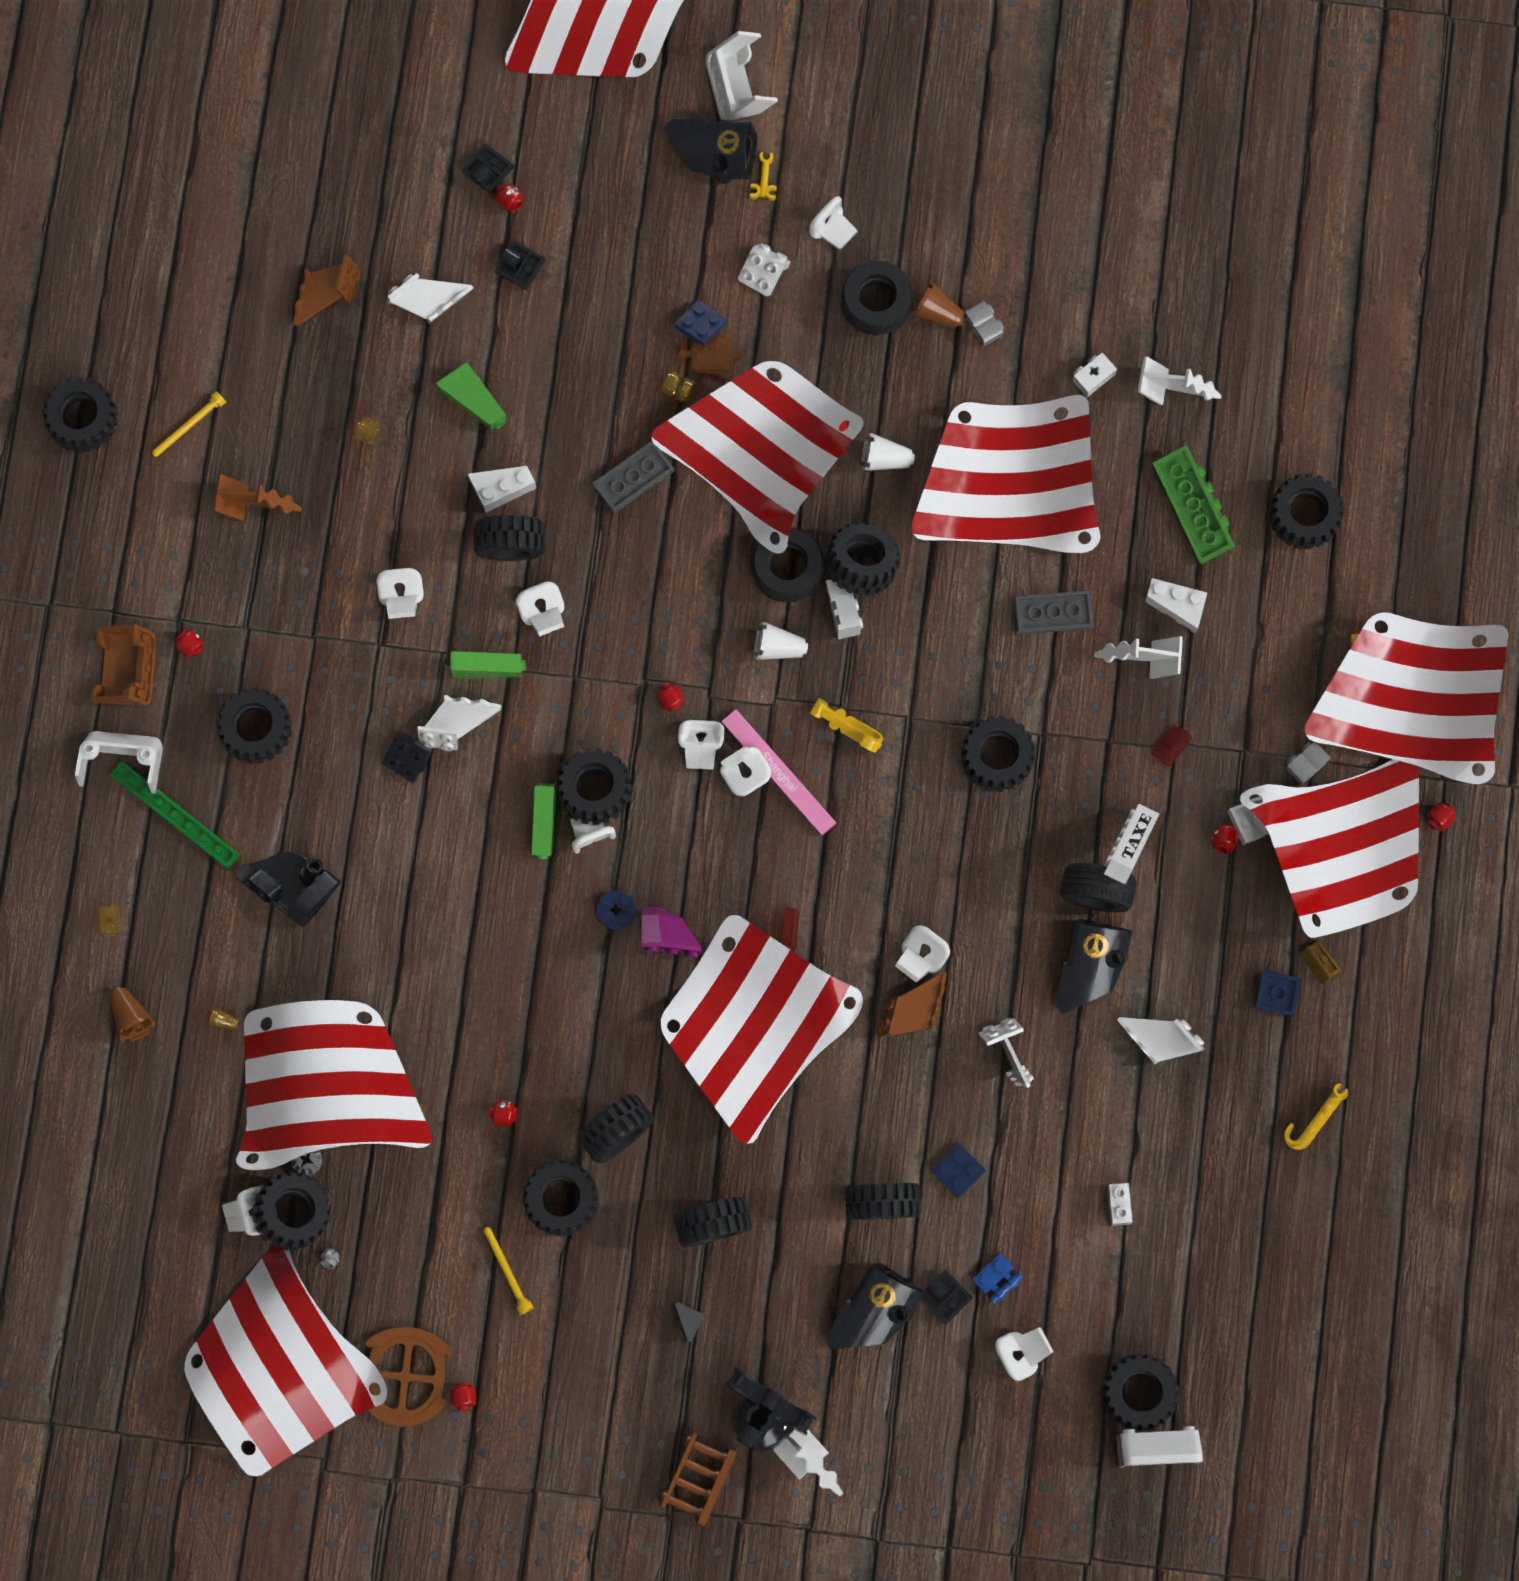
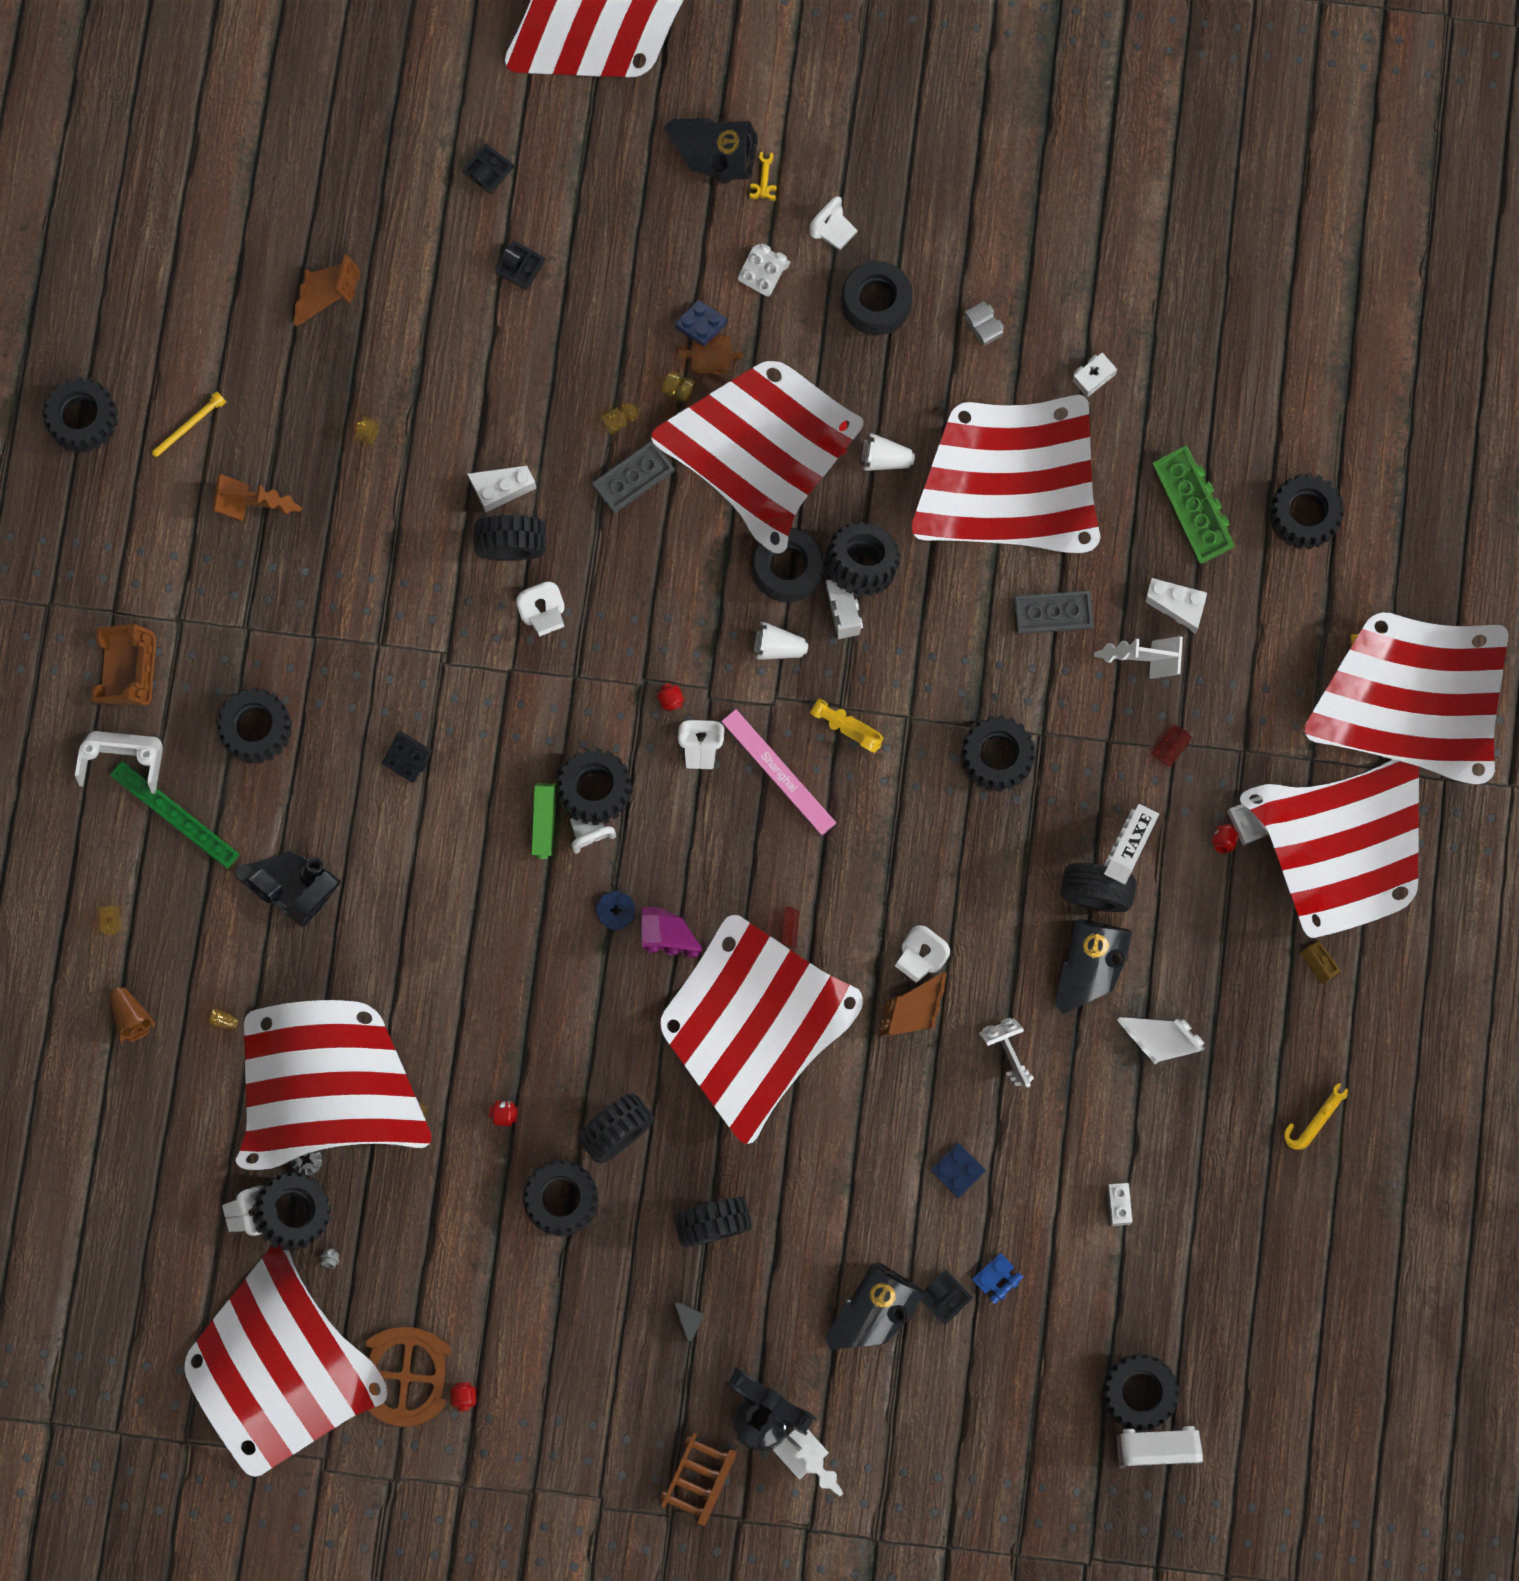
red head [175,629,204,658] -> none
white piece [376,568,424,619] -> none
white piece [386,273,473,324] -> none
white piece [418,695,501,751] -> none
bright green slope [436,362,507,430] -> none
bright green slope [451,651,526,679] -> none
yellow piece [484,1227,534,1315] -> none
red head [496,184,524,212] -> none
white windscreen [706,31,778,121] -> none
white piece [720,747,771,796] -> none
black tyre [845,1183,921,1220] -> none
dark orange cone [912,281,966,328] -> none
white piece [995,1327,1054,1381] -> none
white piece [1138,356,1221,405] -> none
dark blue plate [1255,971,1301,1017] -> none
light grey brick [1286,742,1331,786] -> none
red head [1427,803,1456,831] -> none
none -> clear yellow plate [601,403,639,435]

